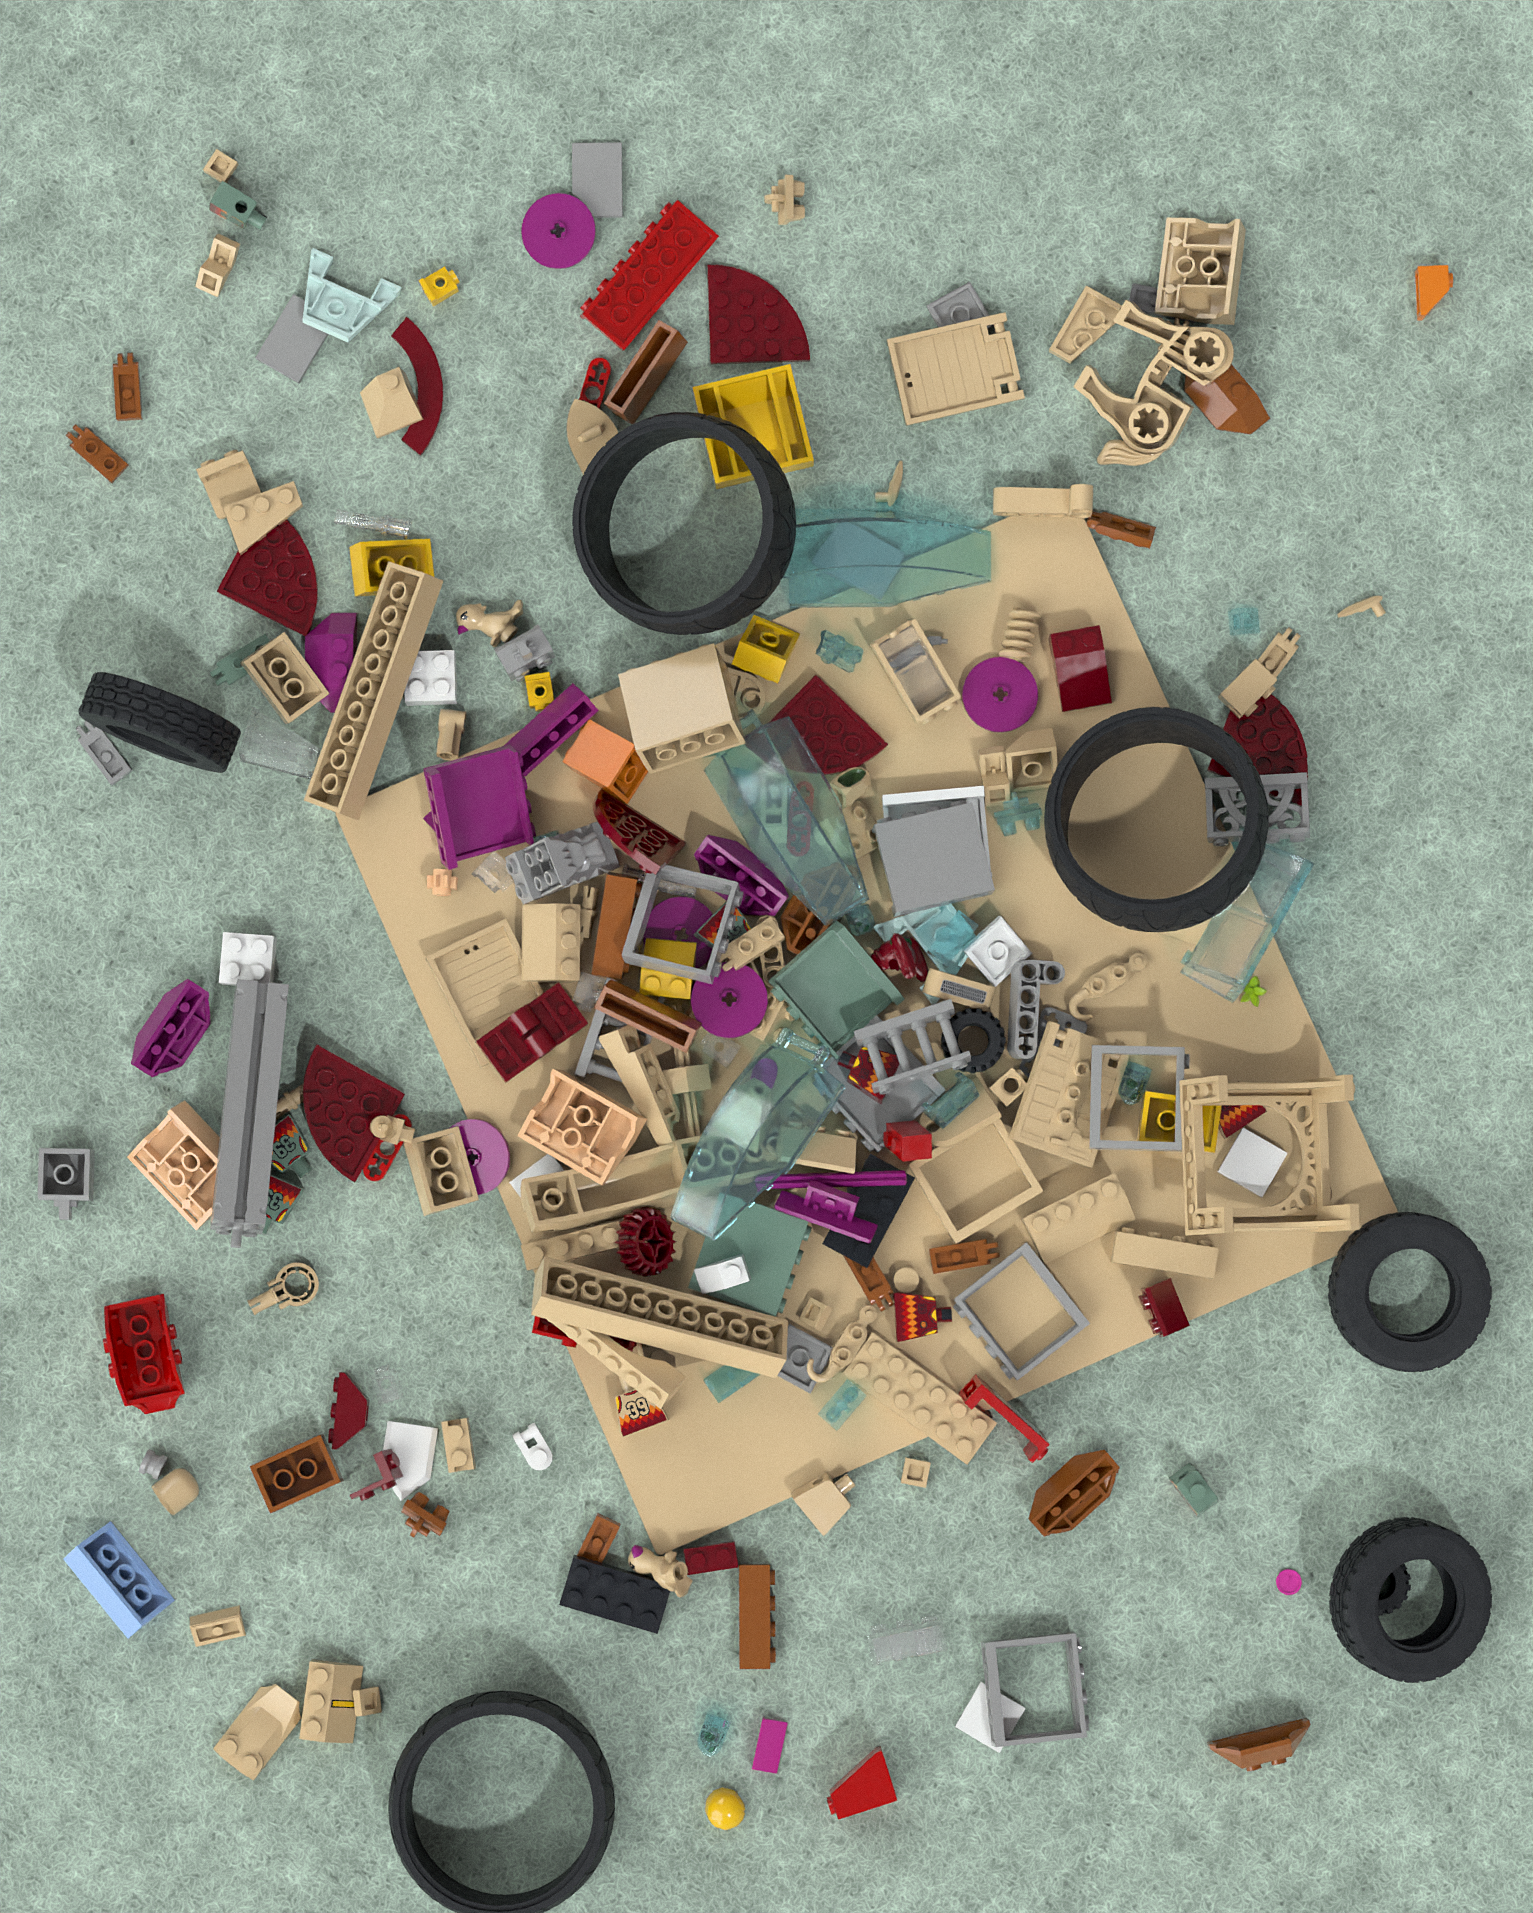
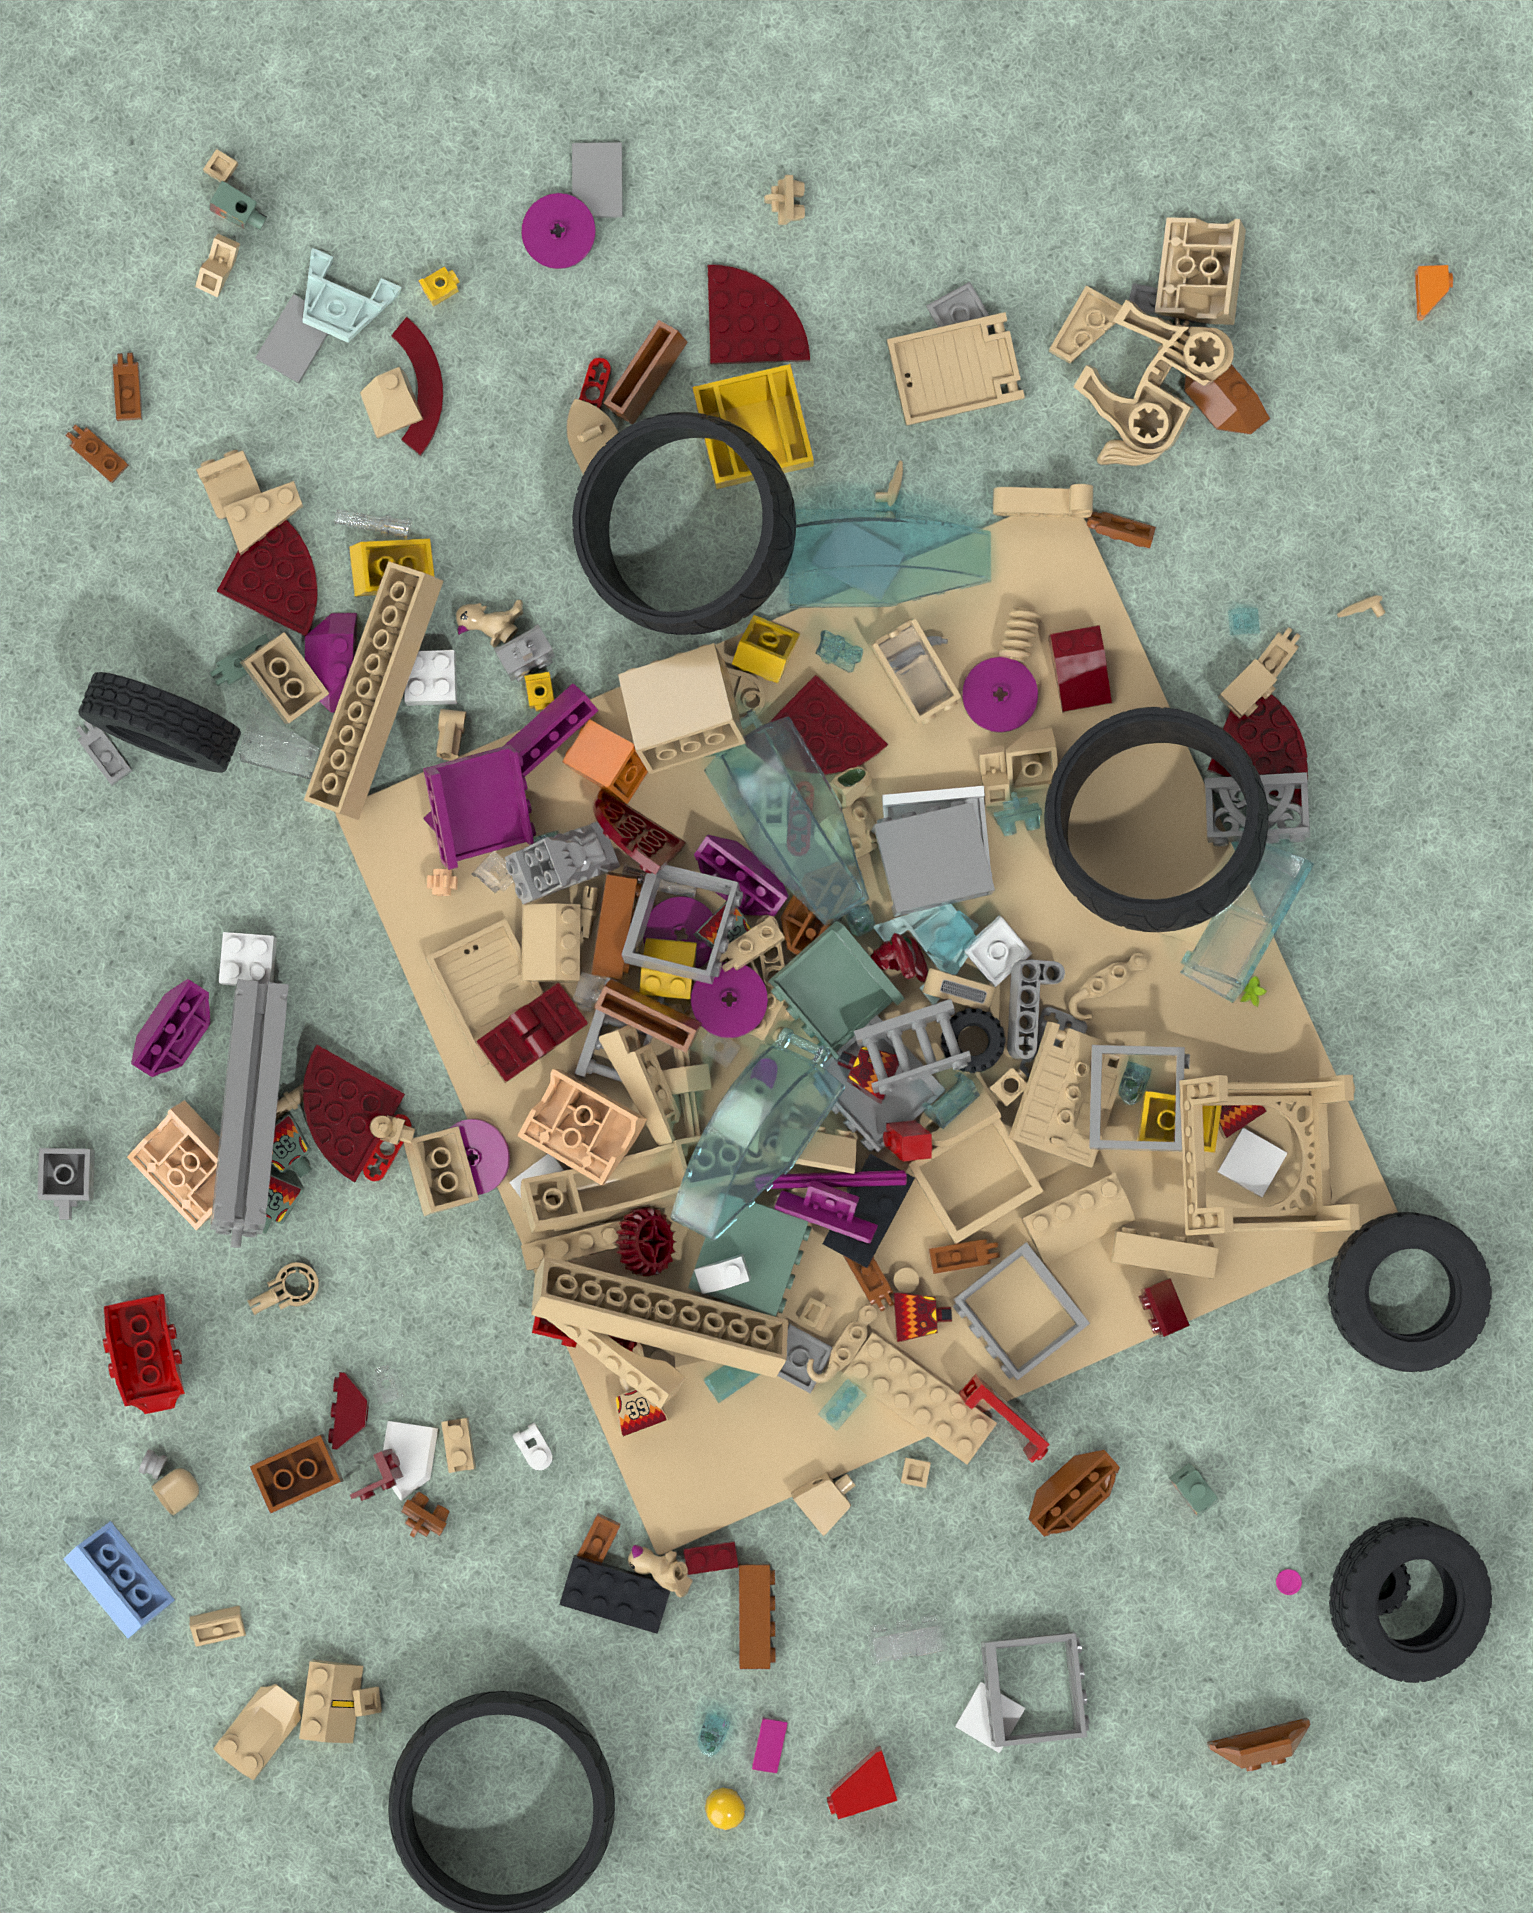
red bracket [580,200,719,351] -> none

